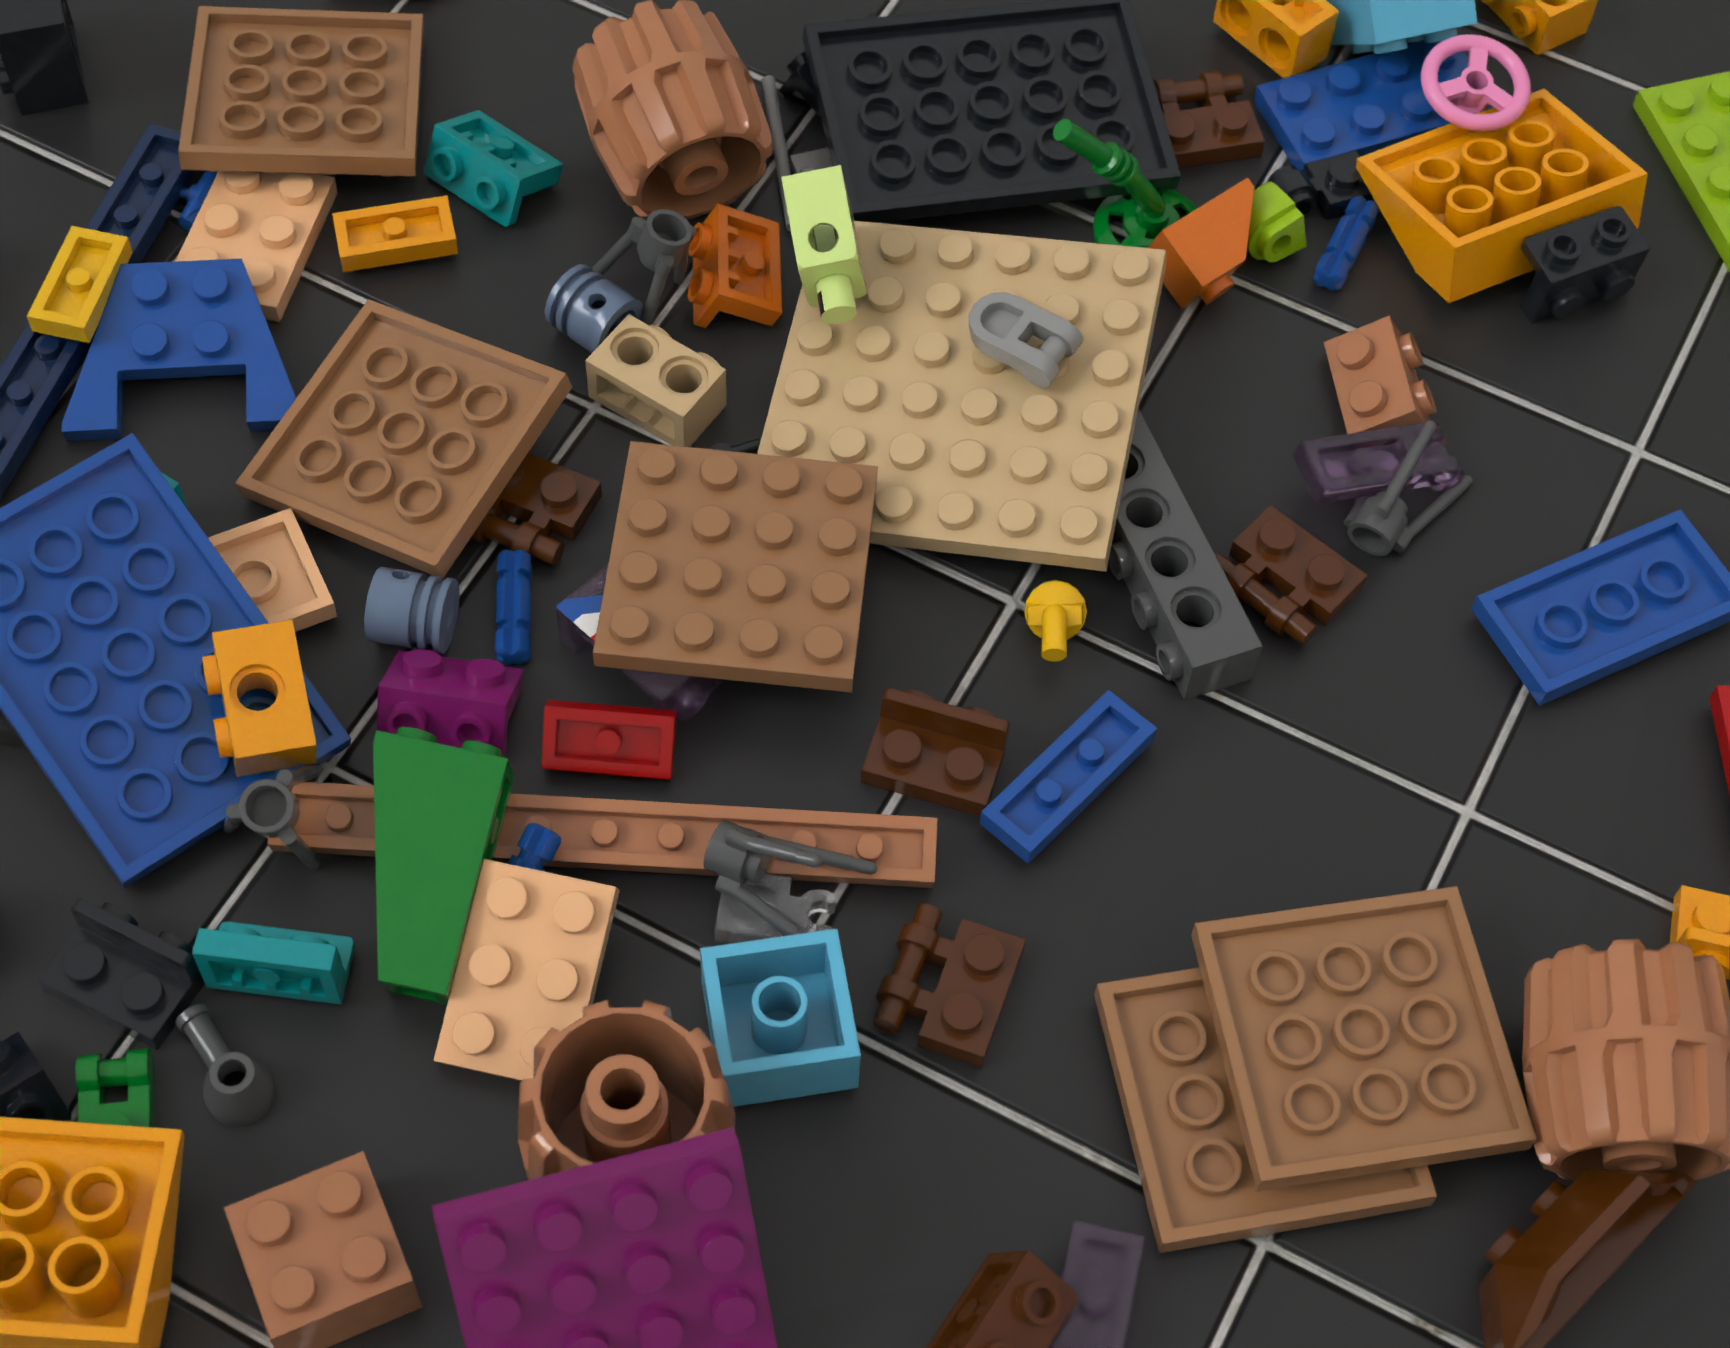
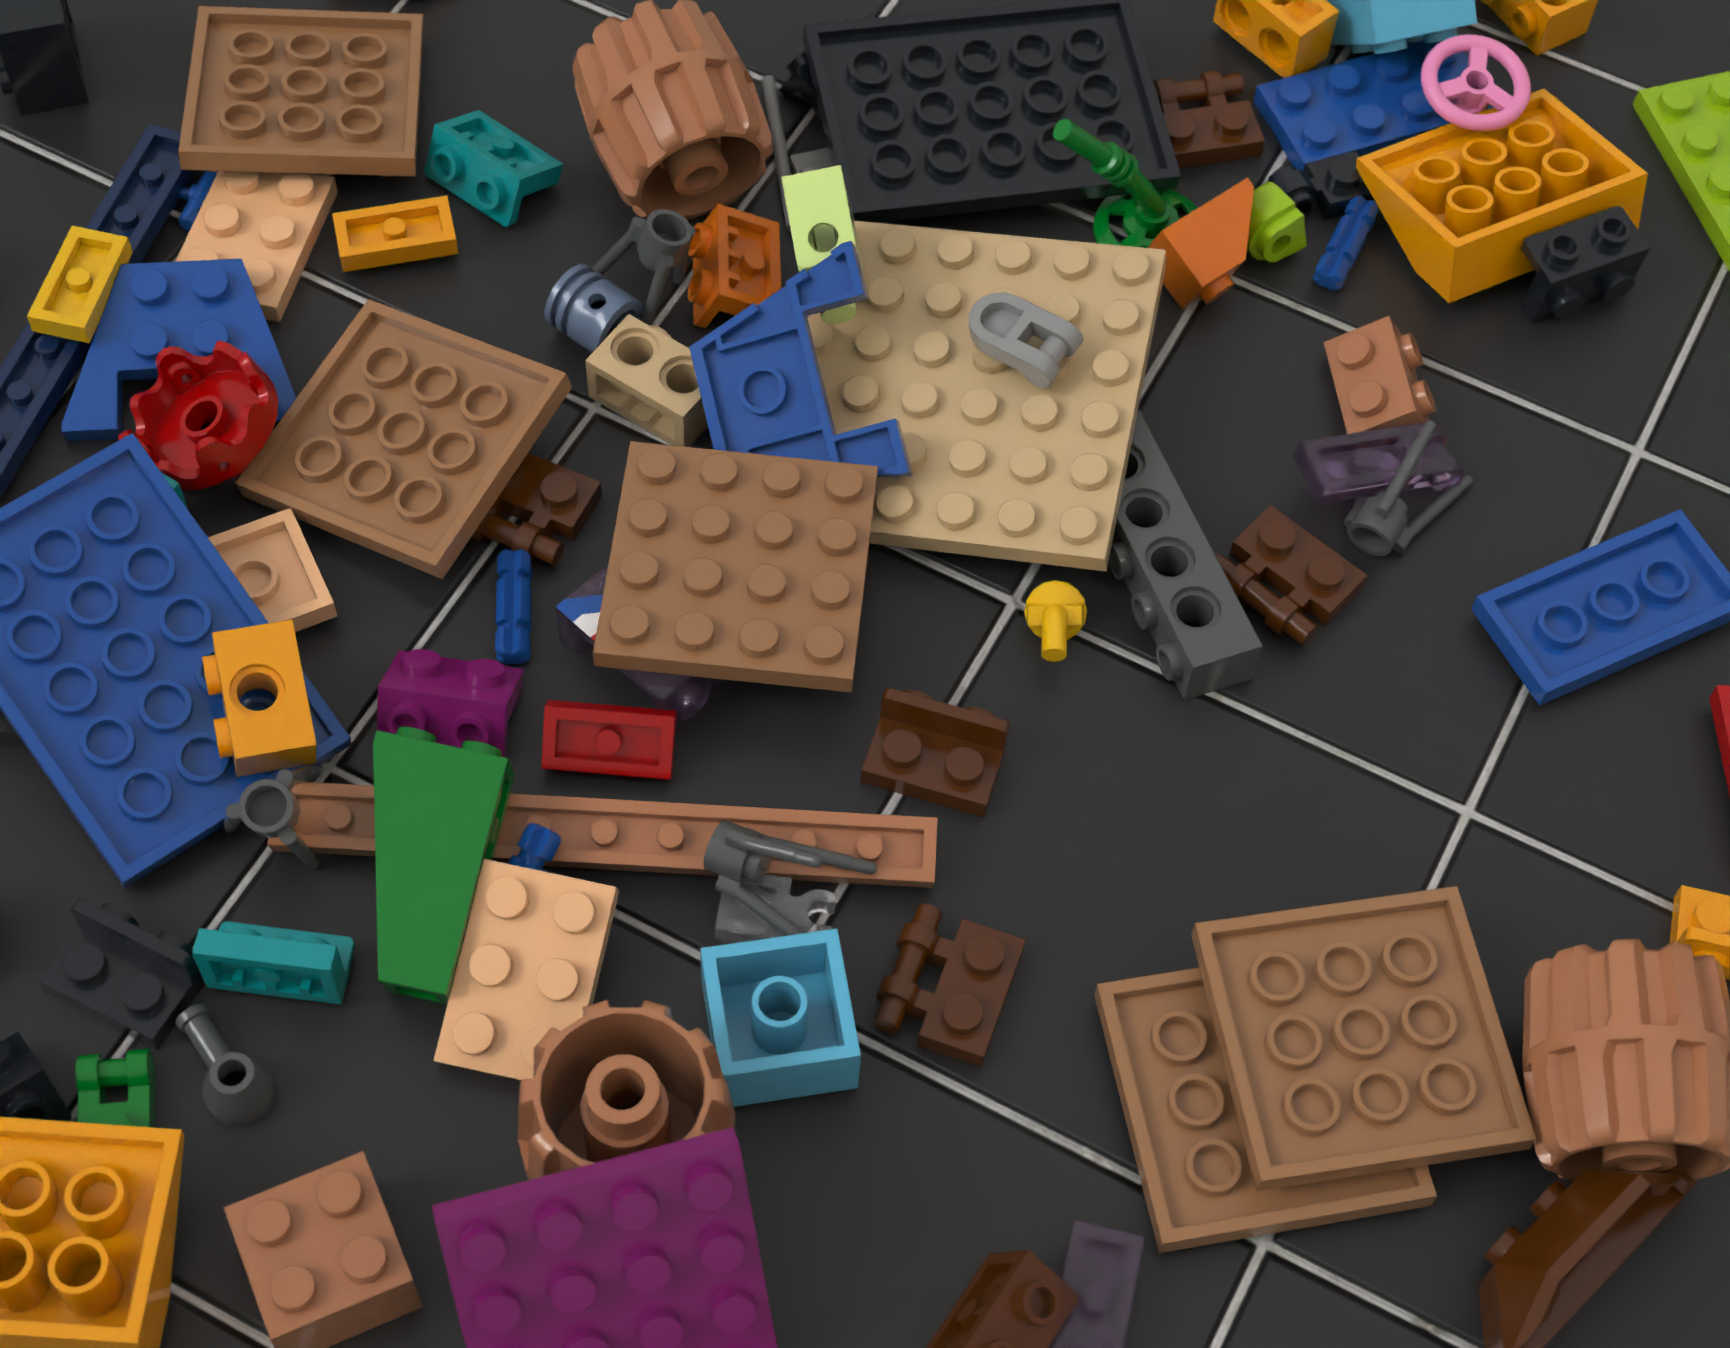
sand blue piece [364,567,459,654] -> none
blue plate [979,690,1158,864] -> none
none -> red plate [118,340,279,491]
none -> blue wing [689,241,913,478]

